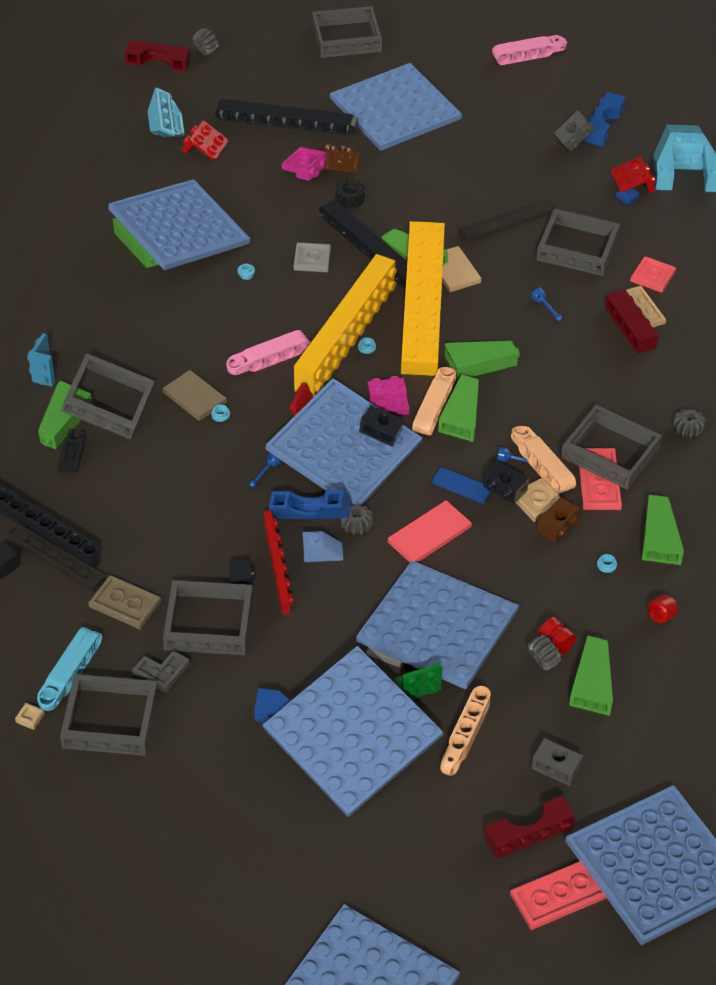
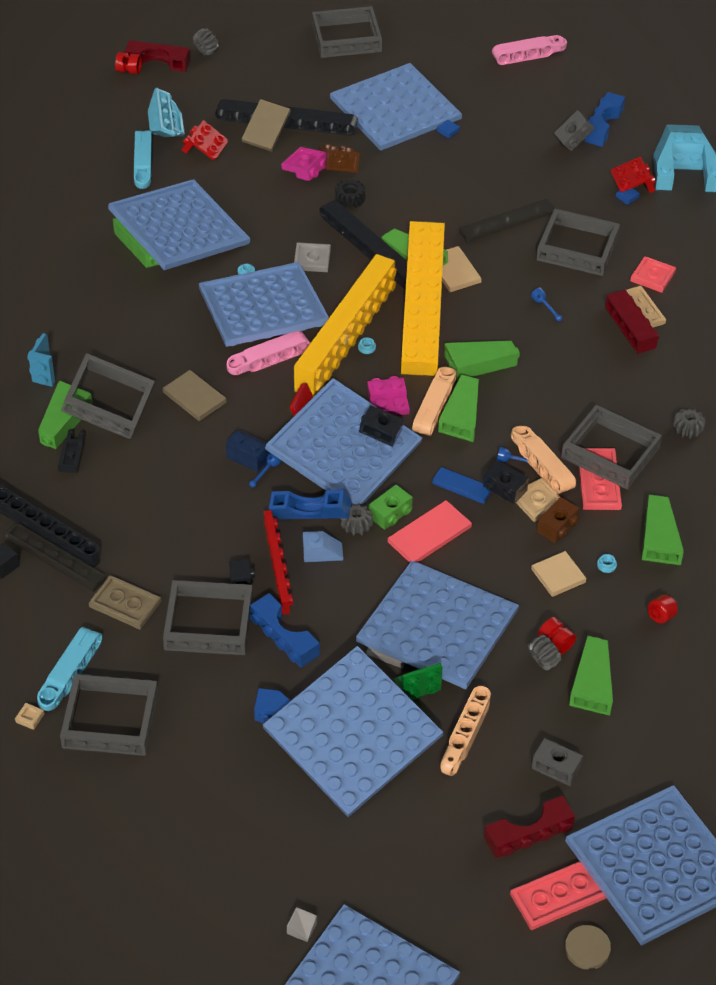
dark grey plate [132,651,190,693] -> none
medium azure plate [211,404,230,422] -> none
none -> red wheel [115,52,142,75]
none -> medium azure piece [134,130,152,189]
none -> medium blue plate [199,262,329,347]
none -> dark blue slope [226,430,270,472]
none -> dark tan tile [242,99,291,152]
none -> blue arch [250,593,320,668]
none -> light grey slope [287,907,317,942]
none -> bright green brick [369,485,413,530]
none -> blue tile [437,120,460,138]
none -> tan tile [531,551,586,597]
none -> dark tan tile [565,925,611,970]

